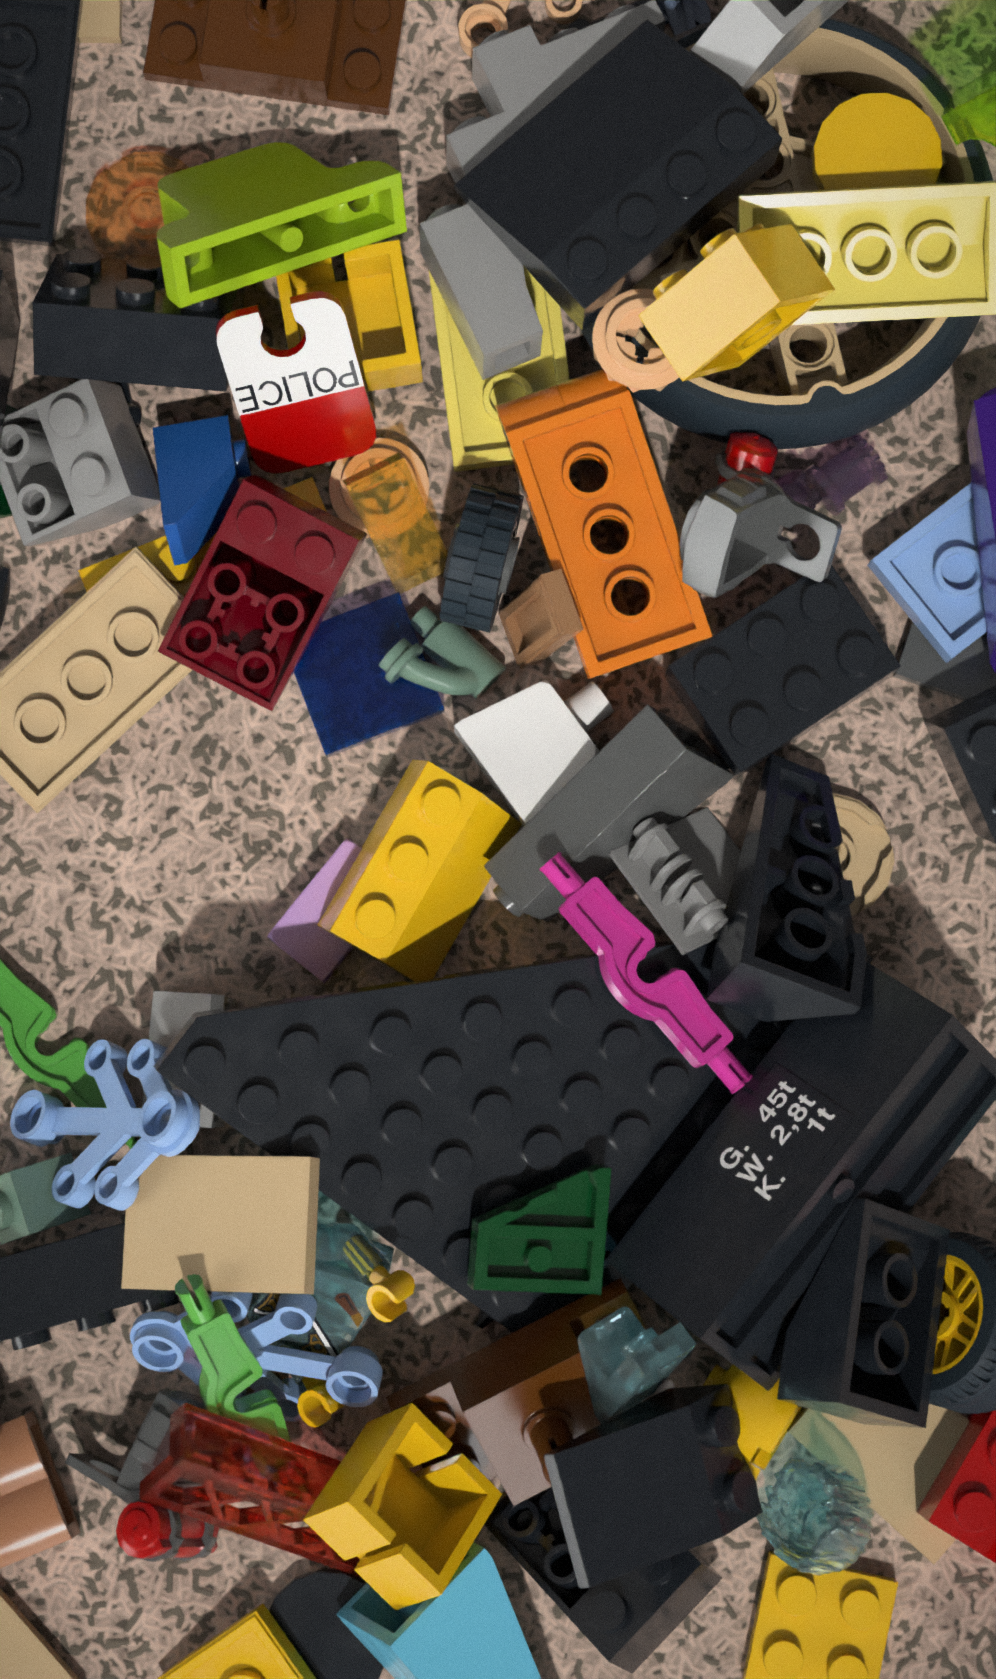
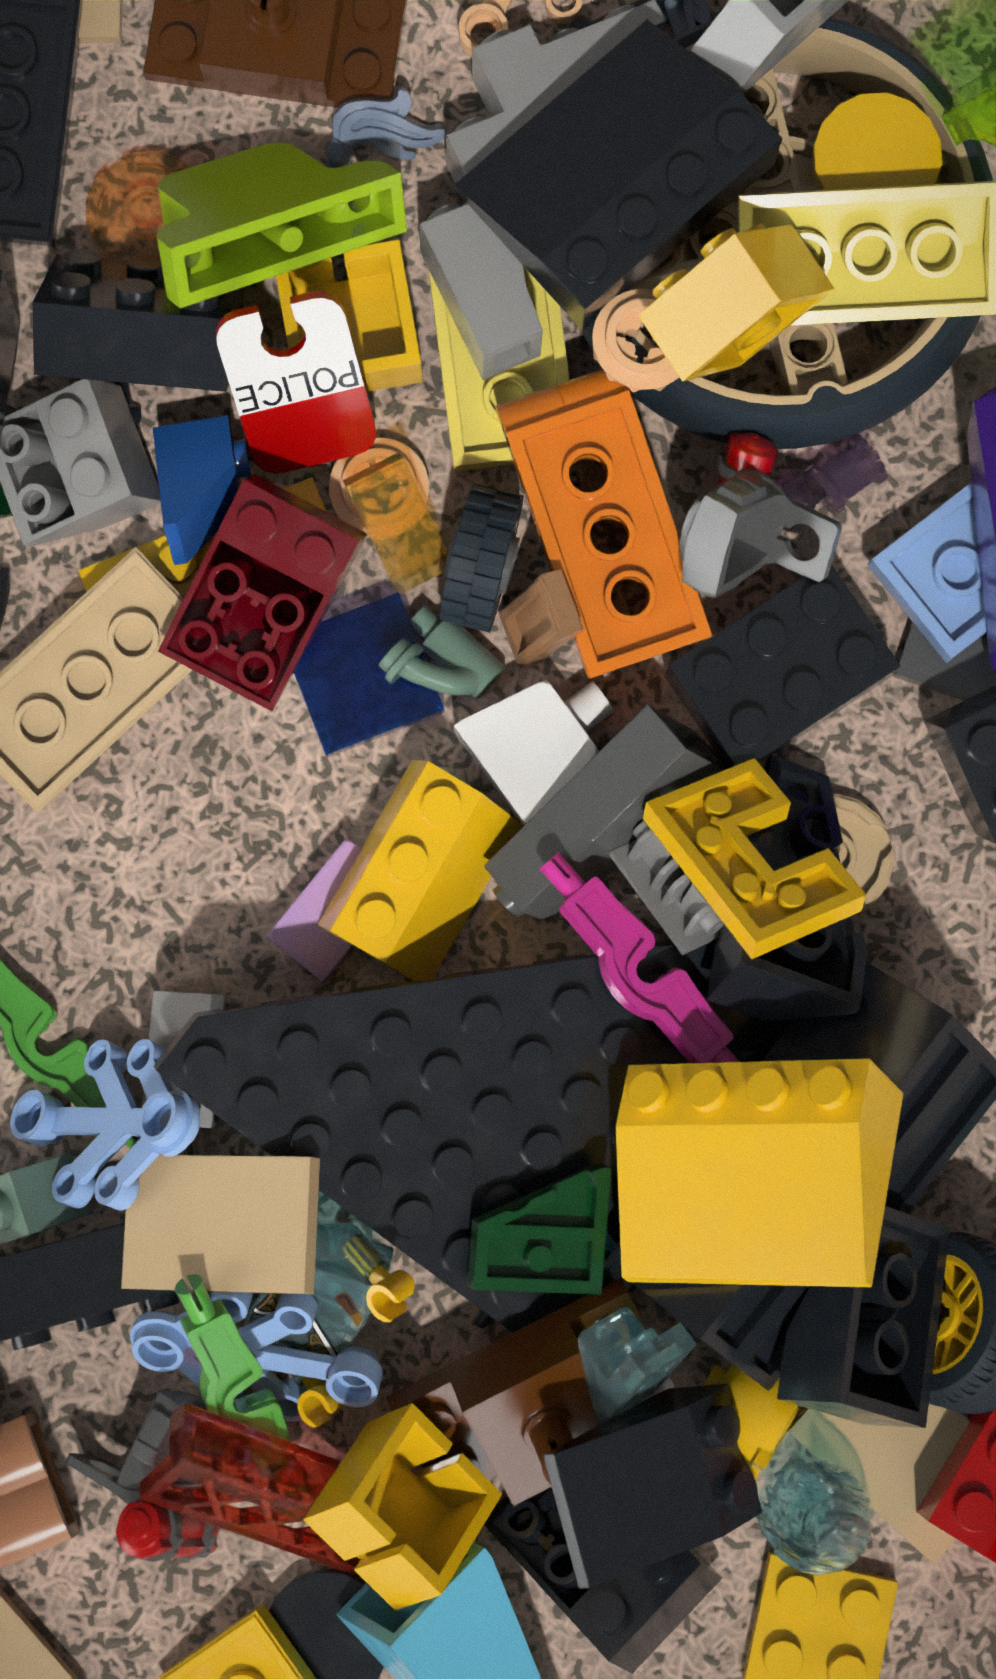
none -> sand blue piece [324,87,446,168]
none -> yellow slope [616,1059,903,1287]
none -> yellow plate [643,758,866,959]

